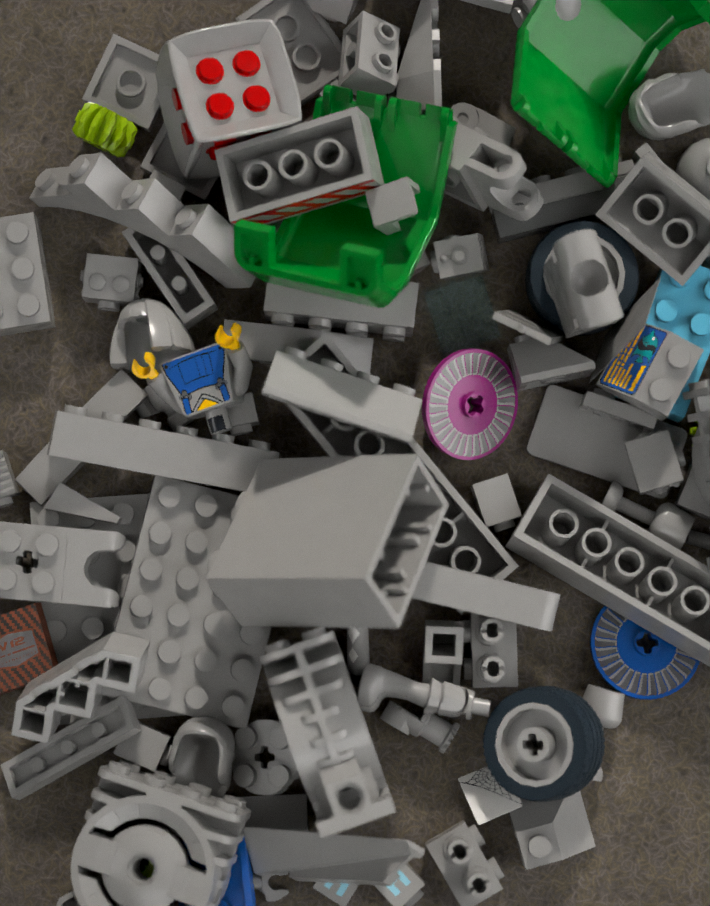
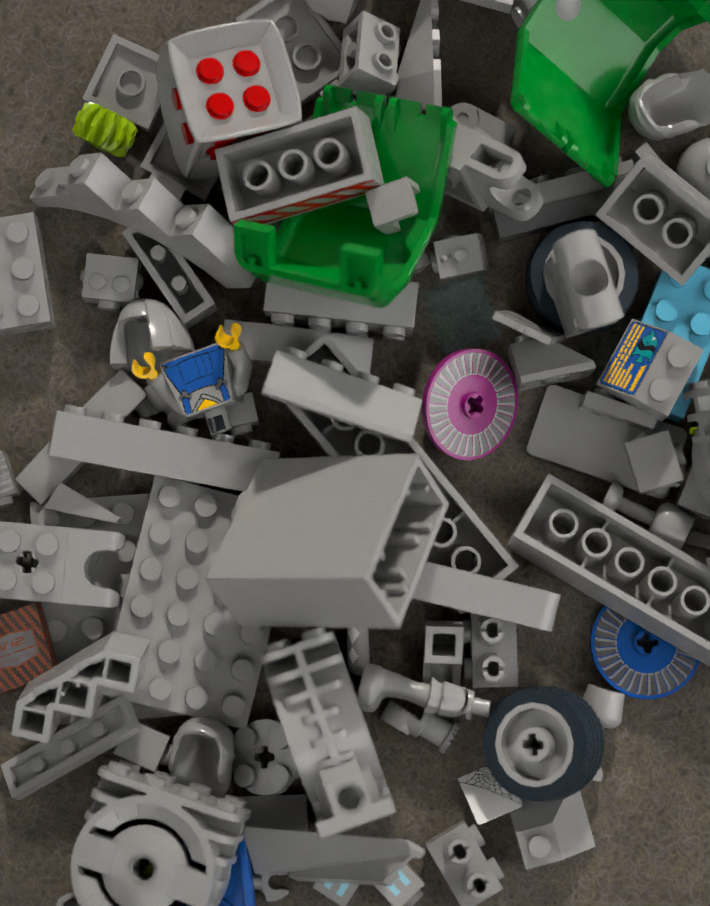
light grey brick [470,473,522,533] -> none
light grey sticker [589,277,661,383] -> none

